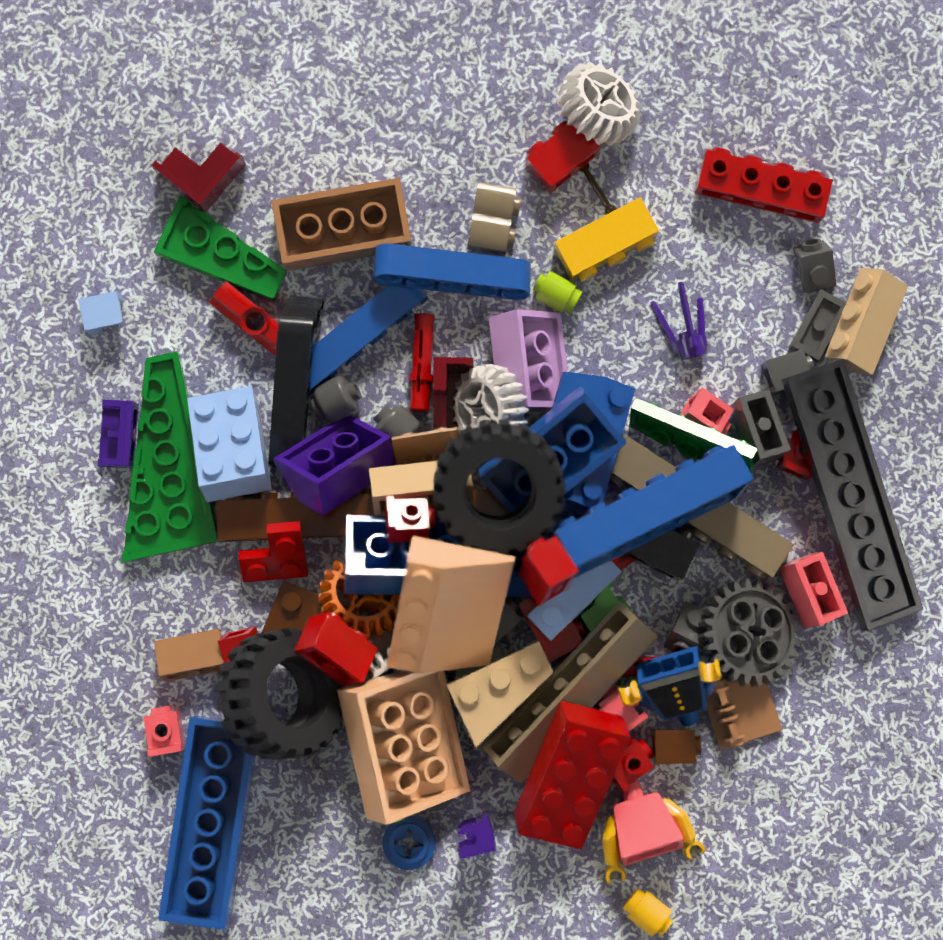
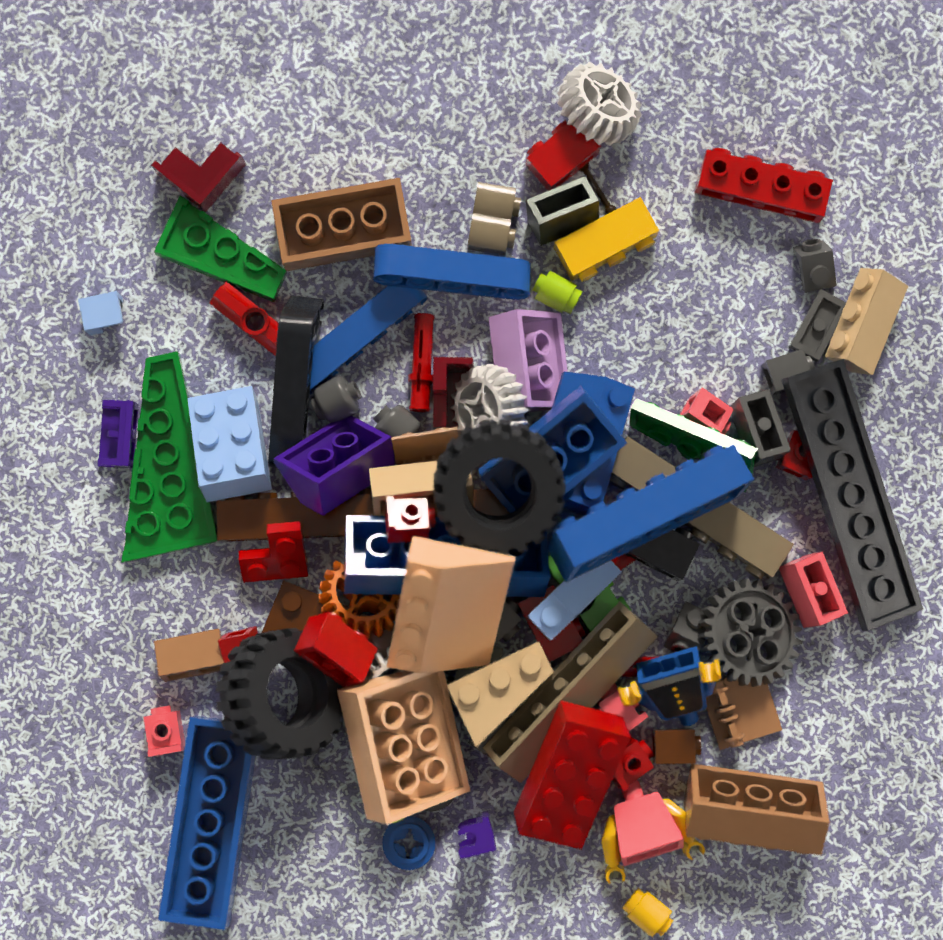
red brick [517,536,579,607] -> none
dark purple plant [650,282,708,360] -> none
none -> pearl dark grey piece [526,176,599,246]
none -> medium nougat brick [684,764,830,855]

